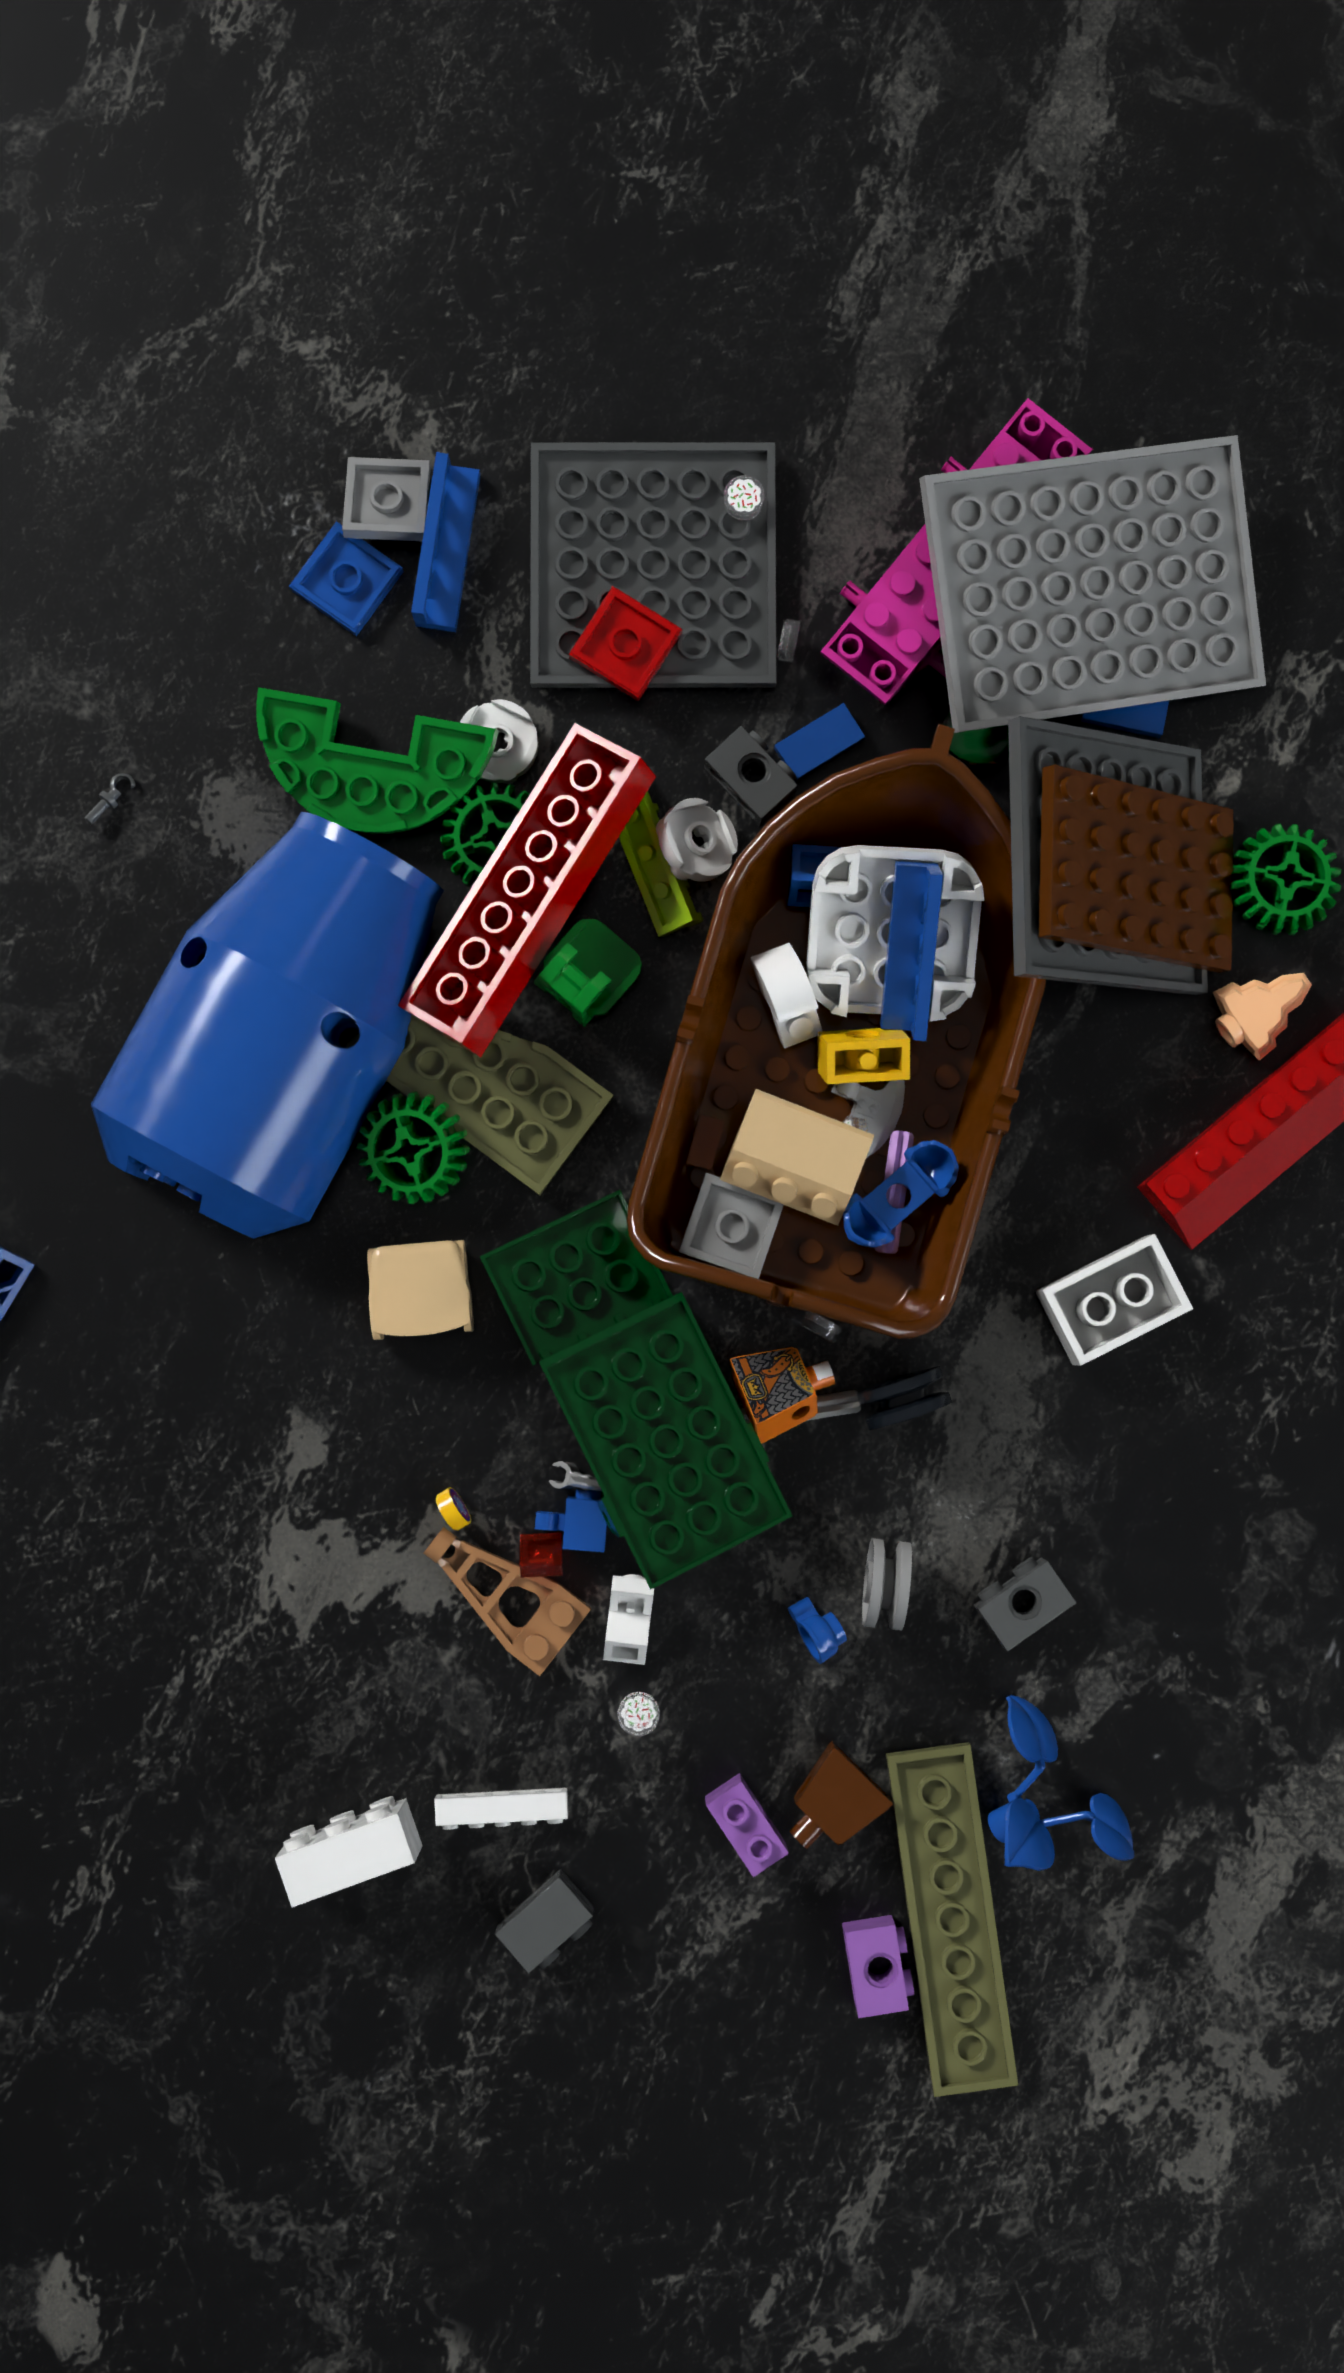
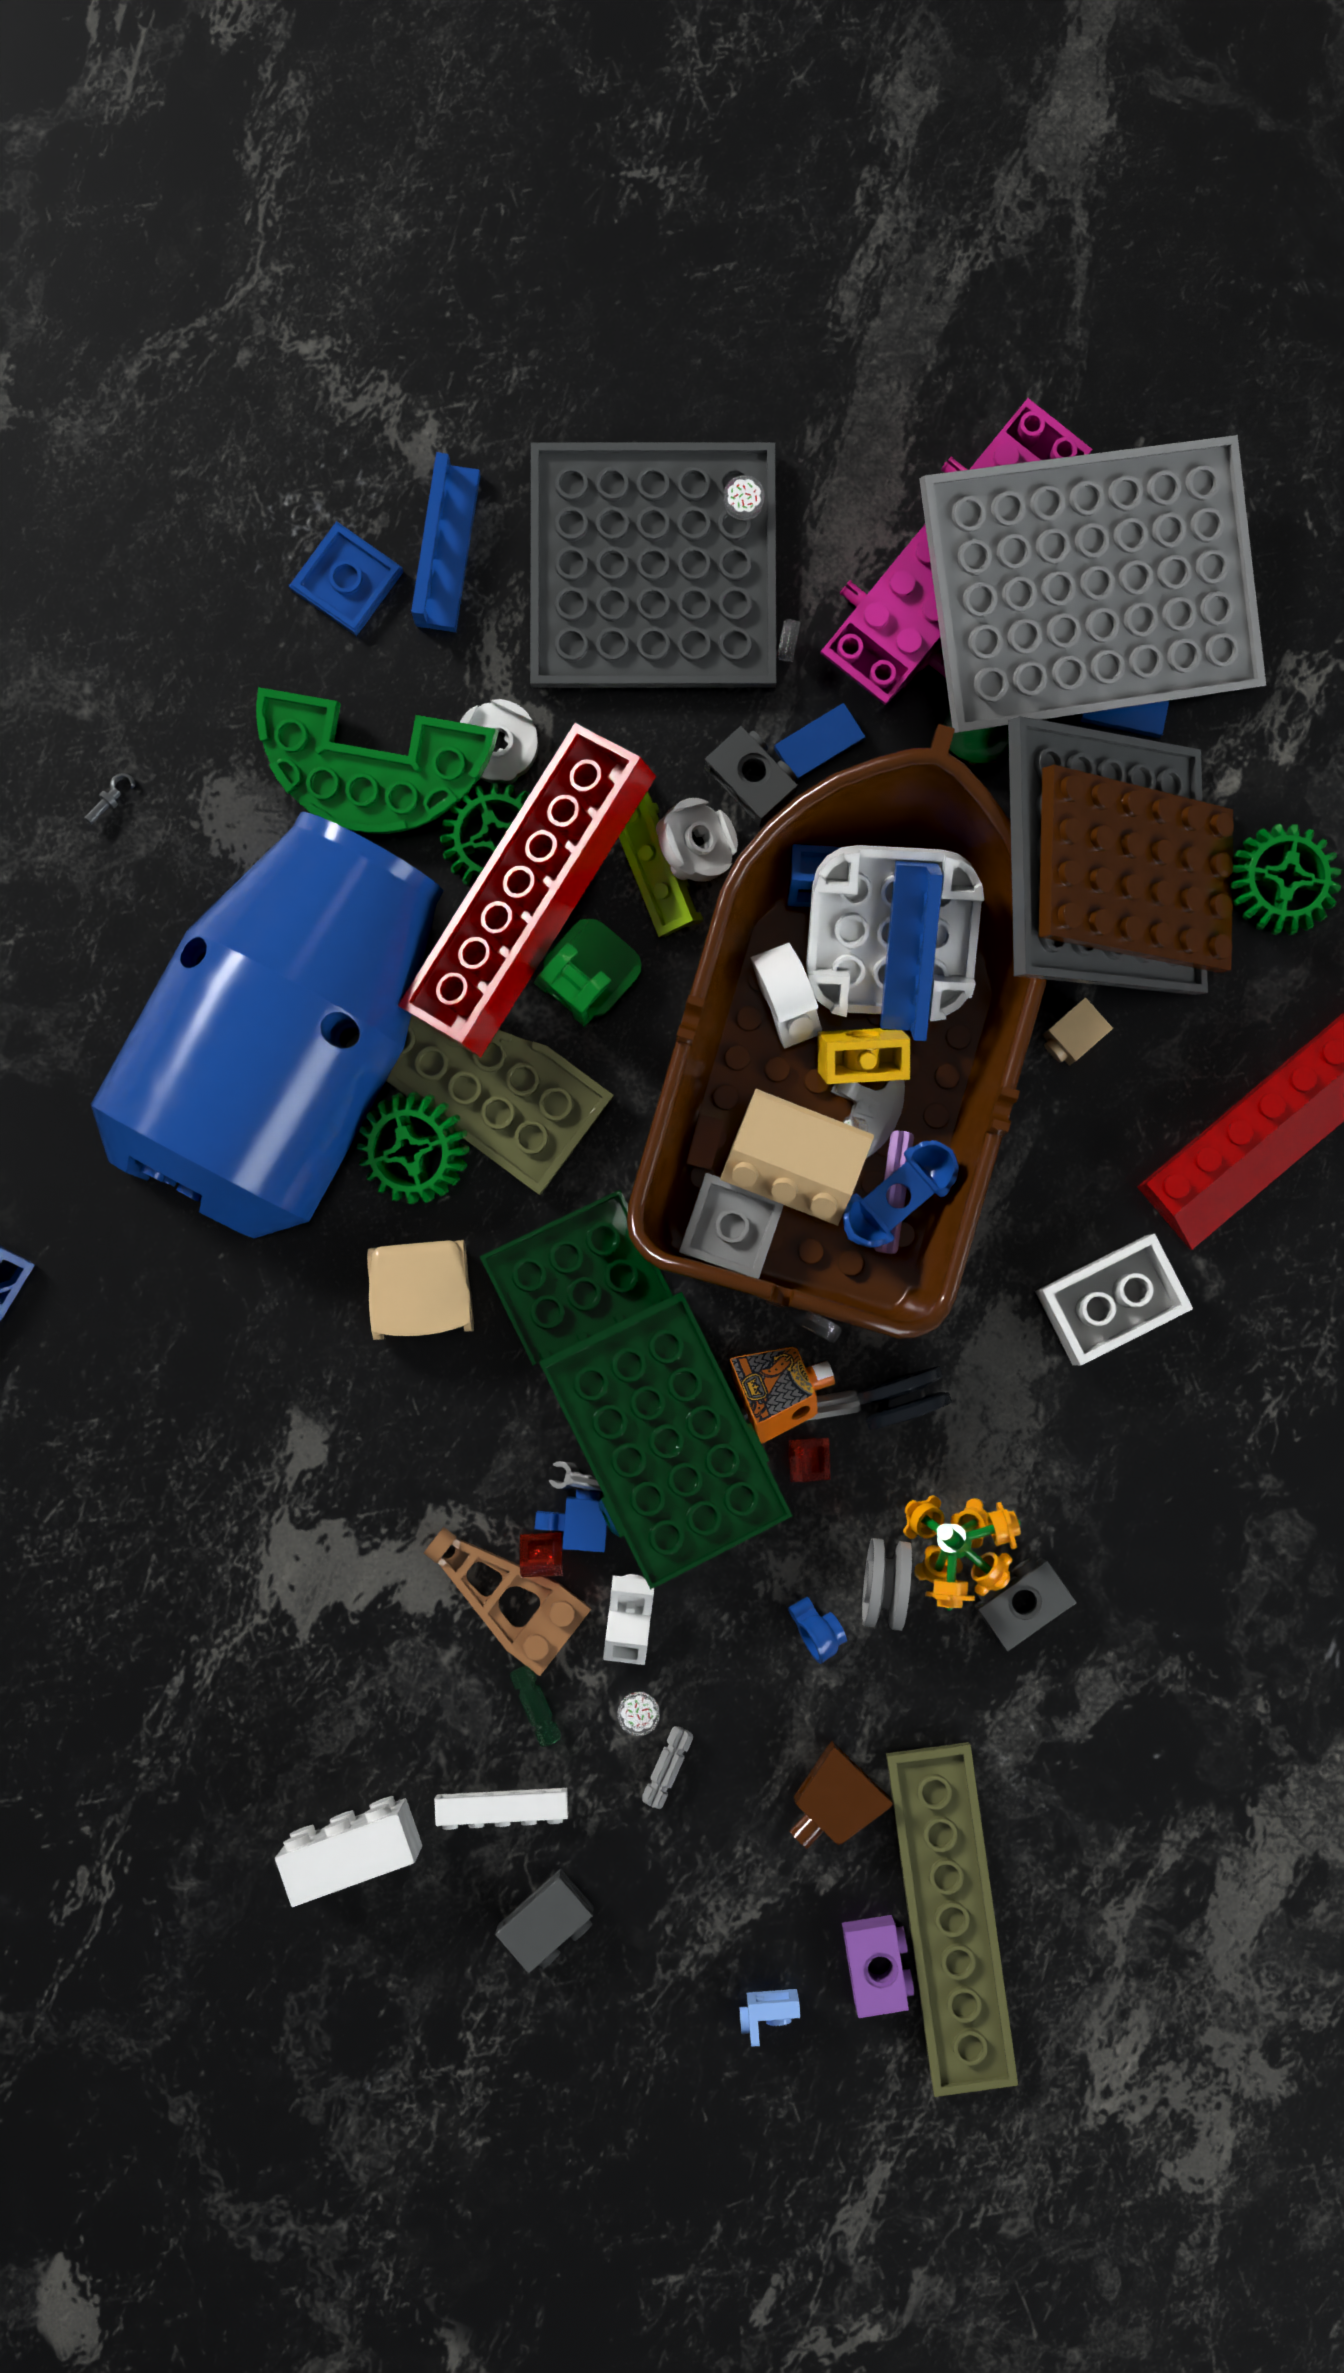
light grey plate [342,457,431,541] -> none
yellow tile [436,1487,471,1531] -> none
red tile [569,586,682,701] -> none
medium lavender brick [705,1773,789,1877] -> none
blue plant [988,1695,1135,1871] -> none
light nougat rock [1213,973,1312,1060] -> none
none -> clear green axle [510,1665,561,1747]
none -> light grey axle [642,1726,693,1809]
none -> light blue bracket [739,1989,800,2047]
none -> clear red plate [789,1438,831,1482]
none -> light orange plant [903,1495,1021,1611]
none -> tan brick [1042,997,1113,1066]

